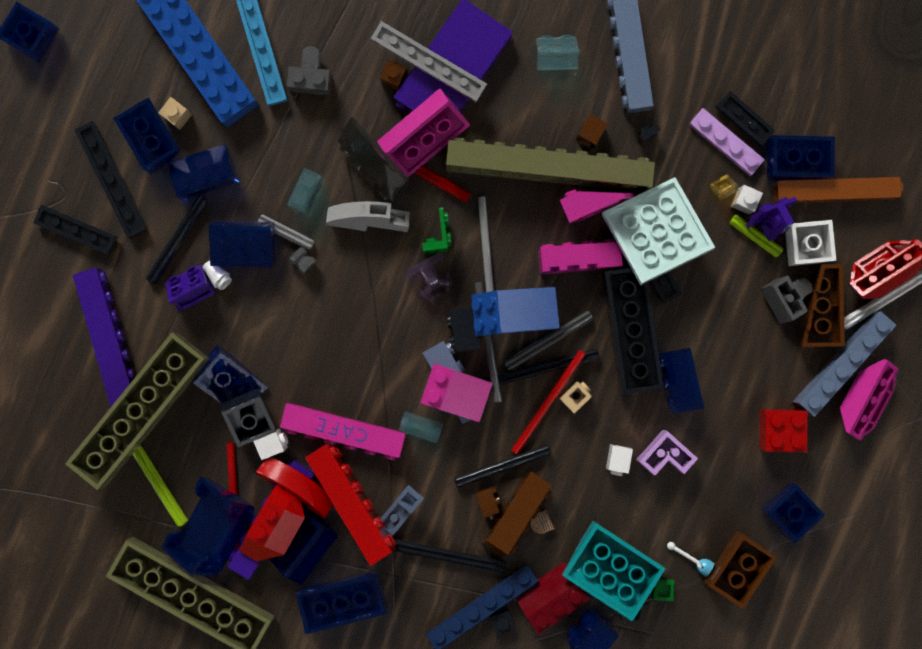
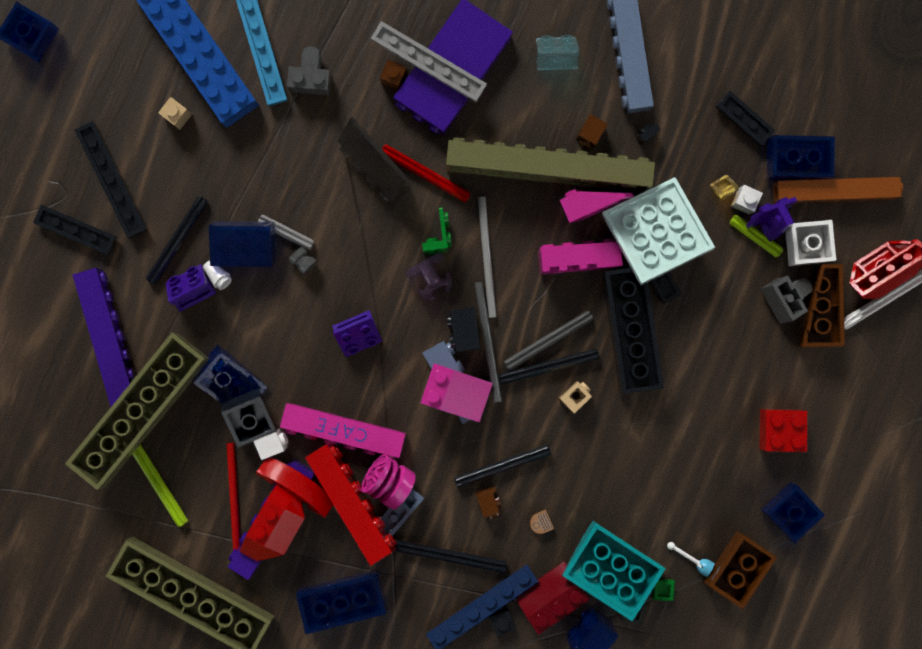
clear blue slope [113,97,180,174] -> none
clear blue windscreen [161,477,255,576] -> none
clear blue slope [169,144,240,201] -> none
clear blue slope [269,507,338,585] -> none
clear light blue brick [287,168,324,215] -> none
light grey slope [326,201,410,232] -> none
dark pink slope [377,88,470,177] -> none
clear light blue hinge [399,411,443,443] -> none
blue brick [471,287,560,336] -> none
reddish brown wedge [481,471,552,557] -> none
red piece [511,350,586,455] -> none
white brick [606,444,633,476] -> none
lavender brick [636,430,698,475] -> none
clear blue slope [659,348,705,413] -> none
lavender plate [689,108,765,176] -> none
sand blue brick [793,311,896,417] -> none
dark pink wedge [840,359,899,441] -> none
none -> dark purple bracket [332,310,383,357]
none -> dark pink wheel [361,454,416,510]

